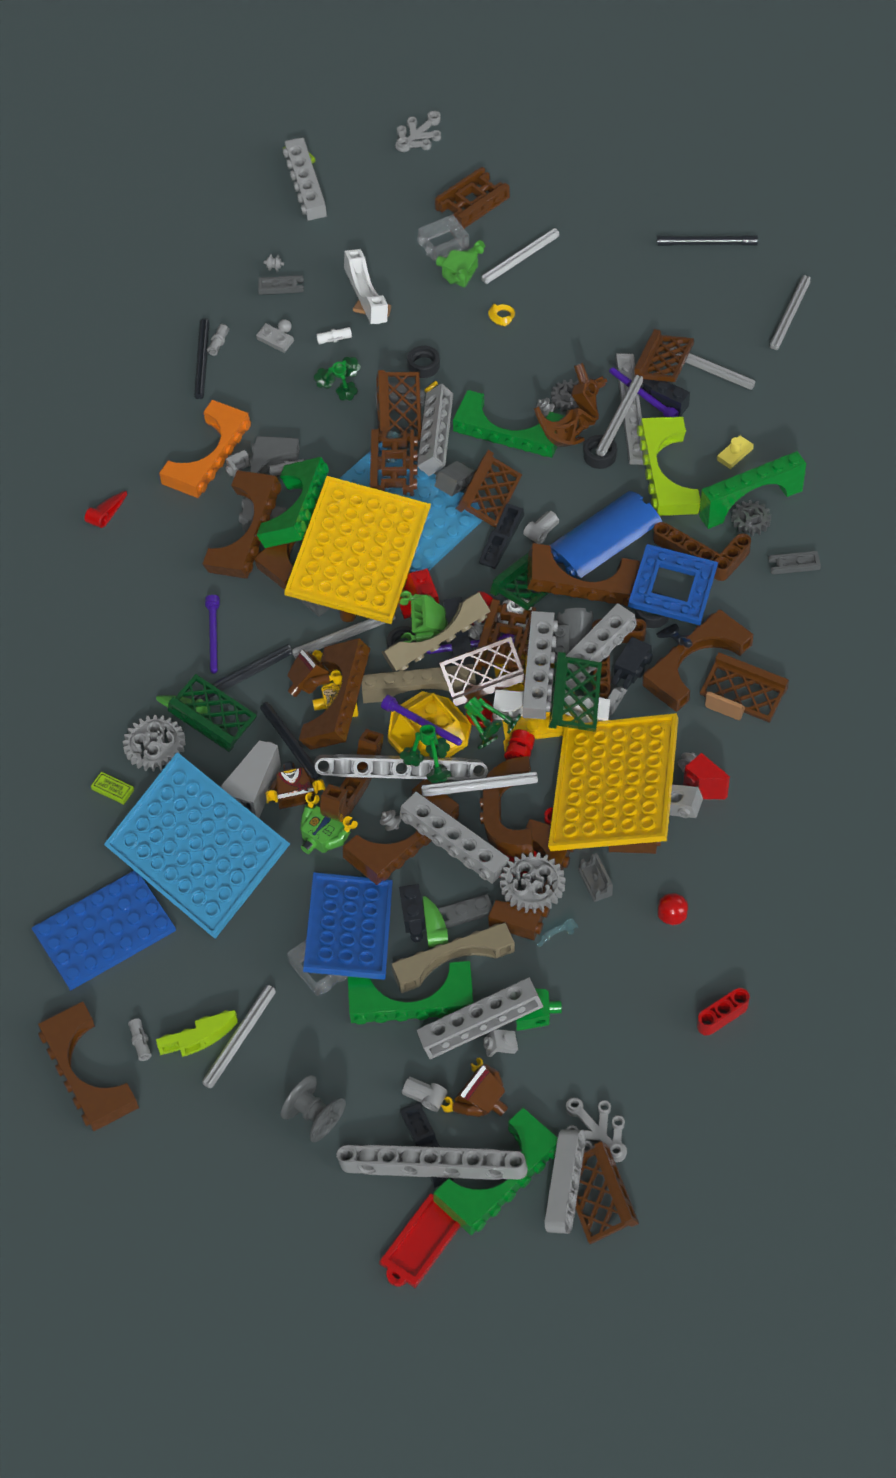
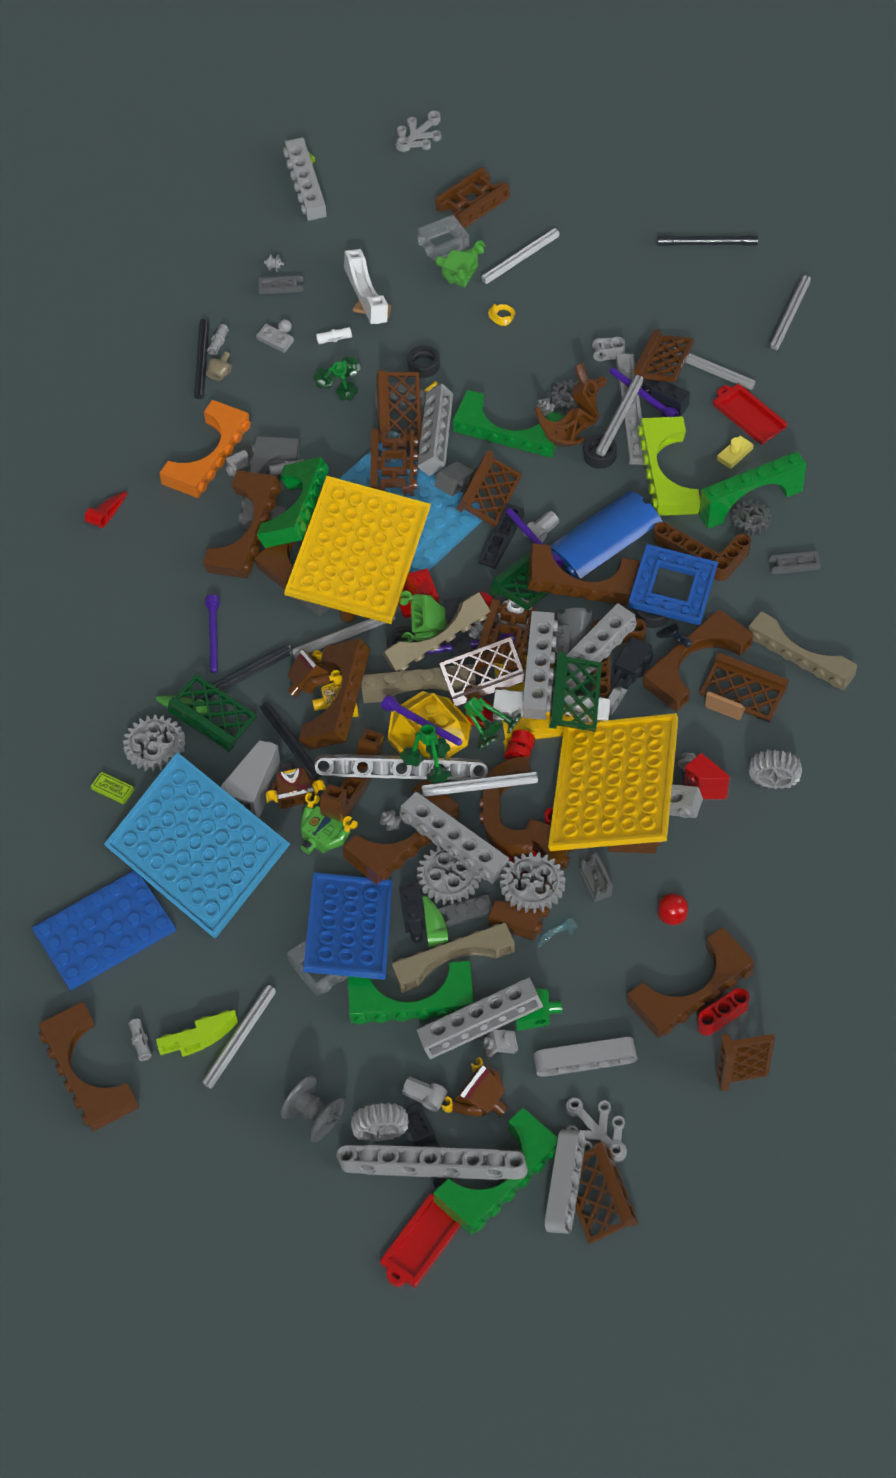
none -> dark tan piece [206,351,232,381]
none -> light grey gear [351,1103,409,1143]
none -> light grey gear [417,846,481,905]
none -> dark purple piece [506,508,563,567]
none -> light grey beam [533,1037,638,1077]
none -> light grey piece [592,337,625,361]
none -> reddish brown arch [627,927,755,1038]
none -> red piece [713,383,787,445]
none -> reddish brown fence [716,1034,775,1091]
none -> dark tan arch [749,611,858,691]
none -> light grey gear [749,749,802,790]

